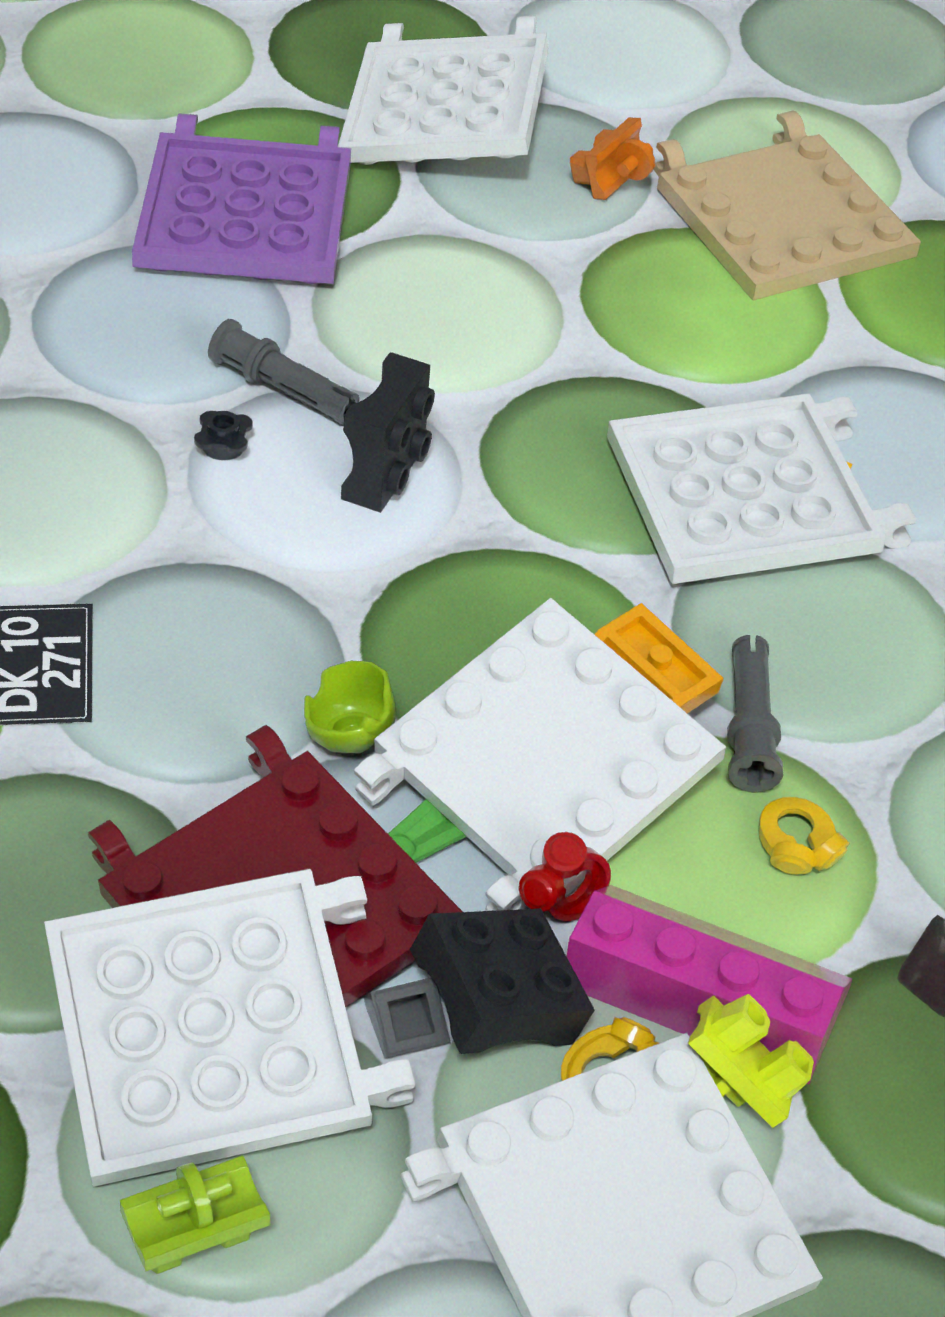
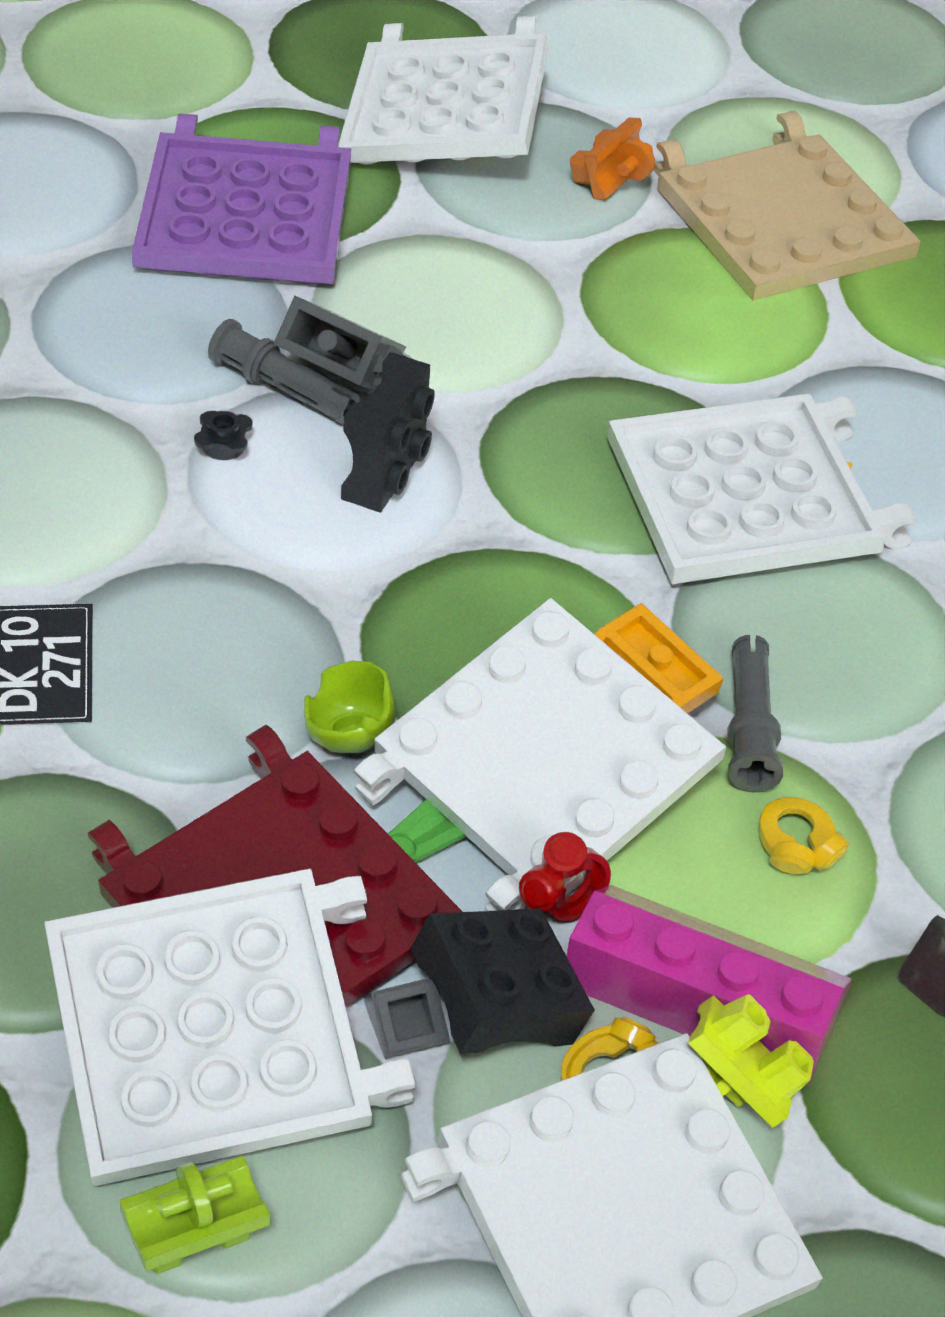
none -> dark grey hinge [273,295,413,391]

